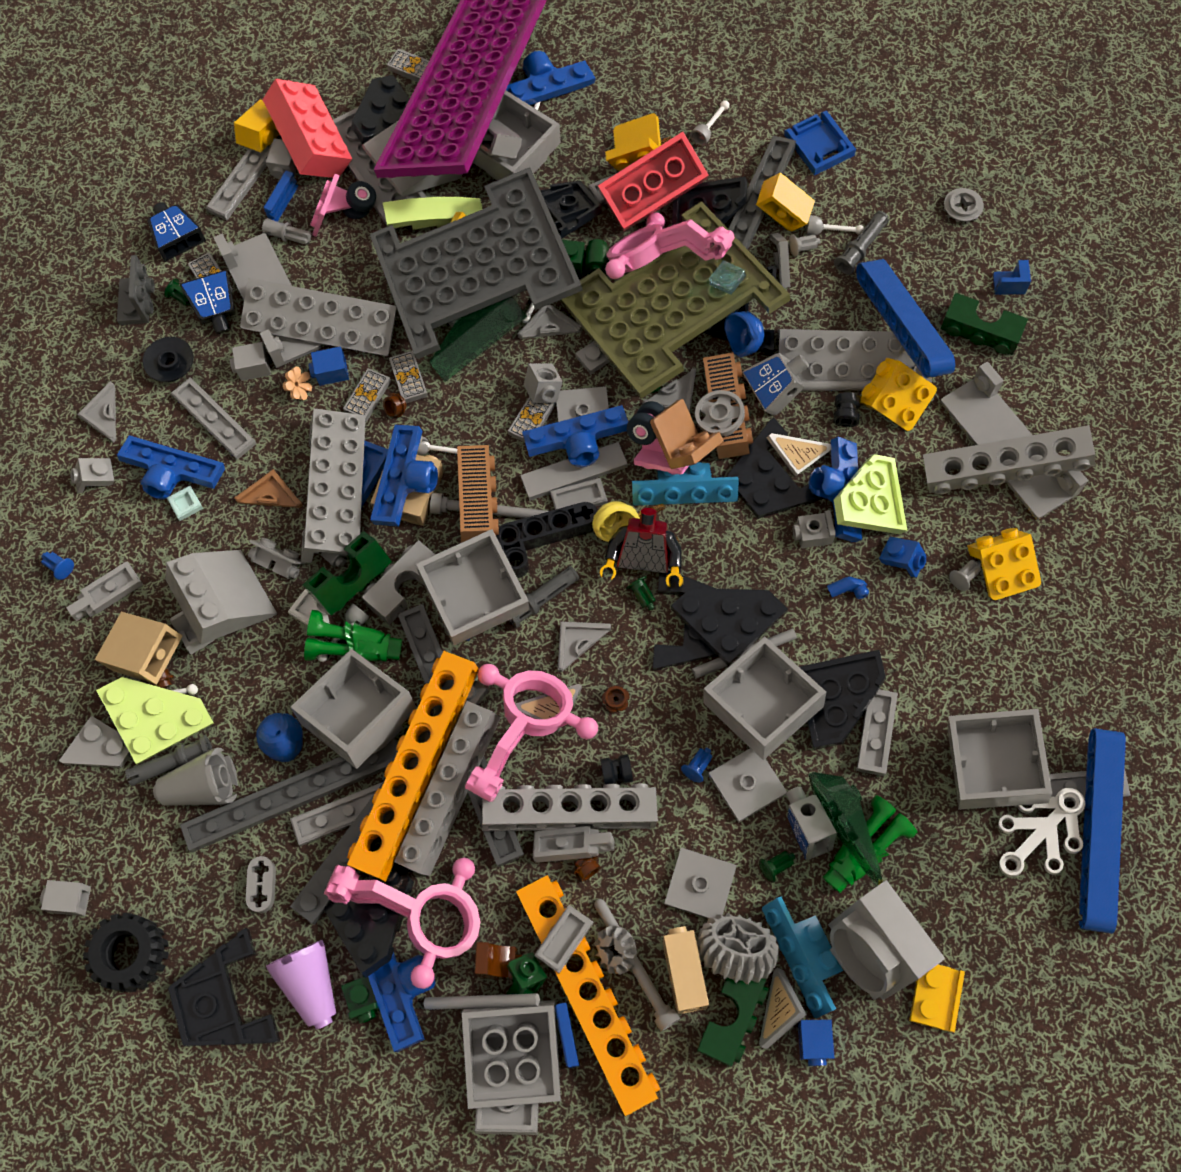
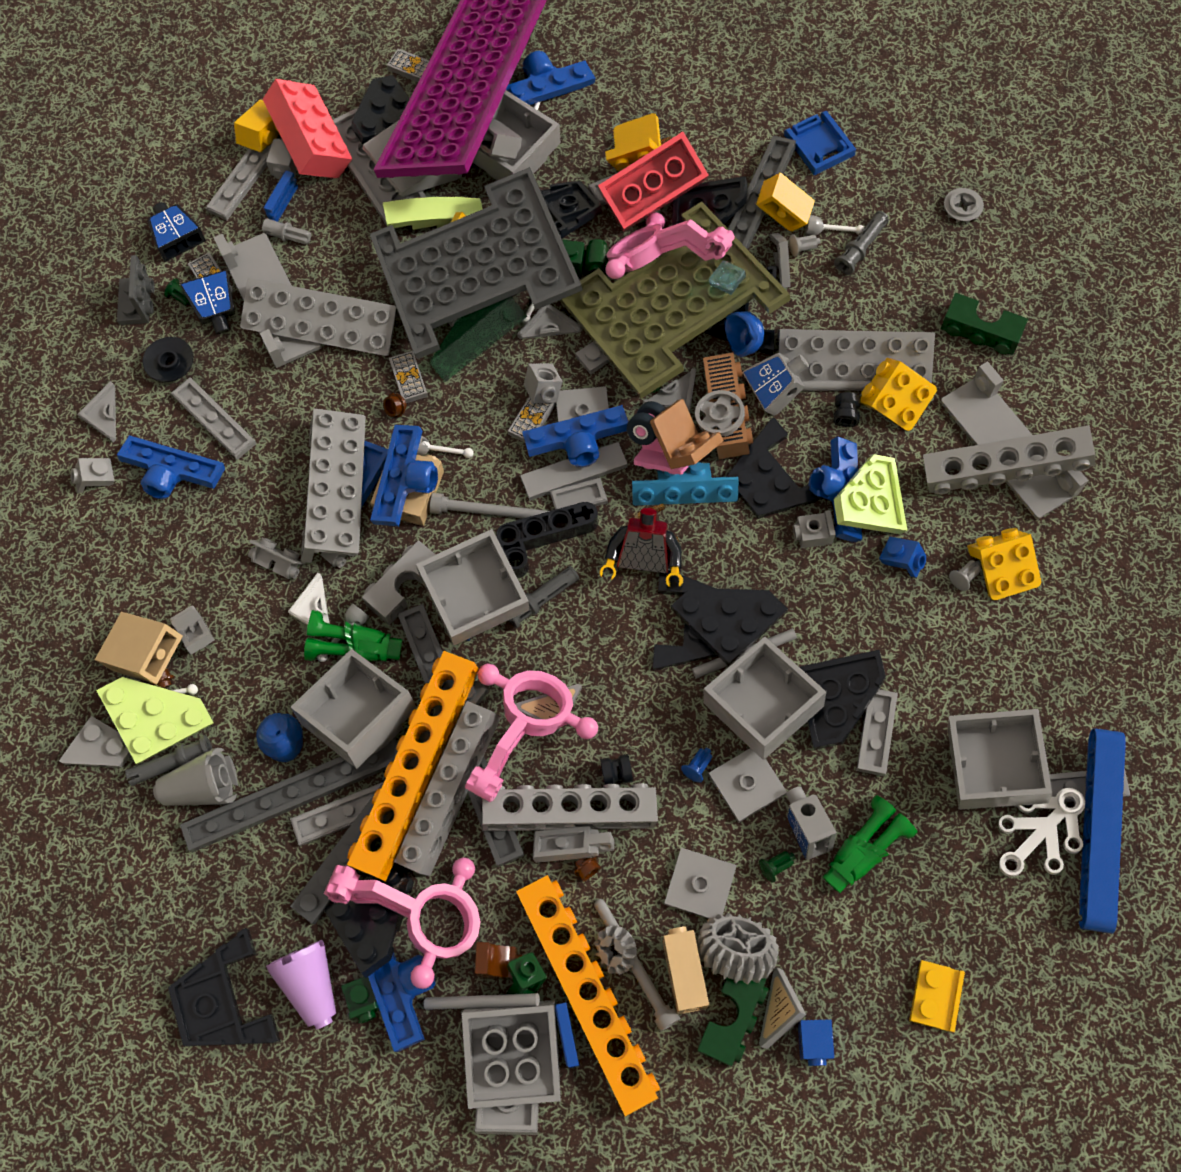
light grey brick [40,880,91,916] -> none
blue piece [41,552,74,580] -> none
light grey hinge [66,561,143,621] -> none
black tyre [83,913,169,992] -> none
light grey slope [165,550,277,644] -> none
light aqua tile [167,486,203,521] -> none
light grey brick [230,342,271,381] -> none
medium nougat tile [235,469,303,508] -> none
light grey beam [246,856,276,913] -> none
light nougat plant [283,367,312,400] -> none
dark green arch [302,531,392,616] -> none
blue brick [308,346,349,386] -> none
plate [310,174,376,237] -> none
light grey tile [343,368,391,422] -> none
medium nougat brick [457,445,499,543] -> none
light grey tile [534,905,594,974] -> none
light grey tile [558,622,611,672] -> none
light yellow hair [592,501,640,542] -> none
reddish brown plate [602,686,630,713] -> none
dark green piece [626,576,656,611] -> none
light grey hinge [690,101,729,146] -> none
dark azure bracket [762,897,843,1019] -> none
tile [766,433,831,476] -> none
clear green wedge [808,772,883,887] -> none
blue arm [827,577,869,599] -> none
light grey container [828,880,945,1000] -> none
blue beam [856,259,955,378] -> none
blue panel [993,260,1031,295] -> none

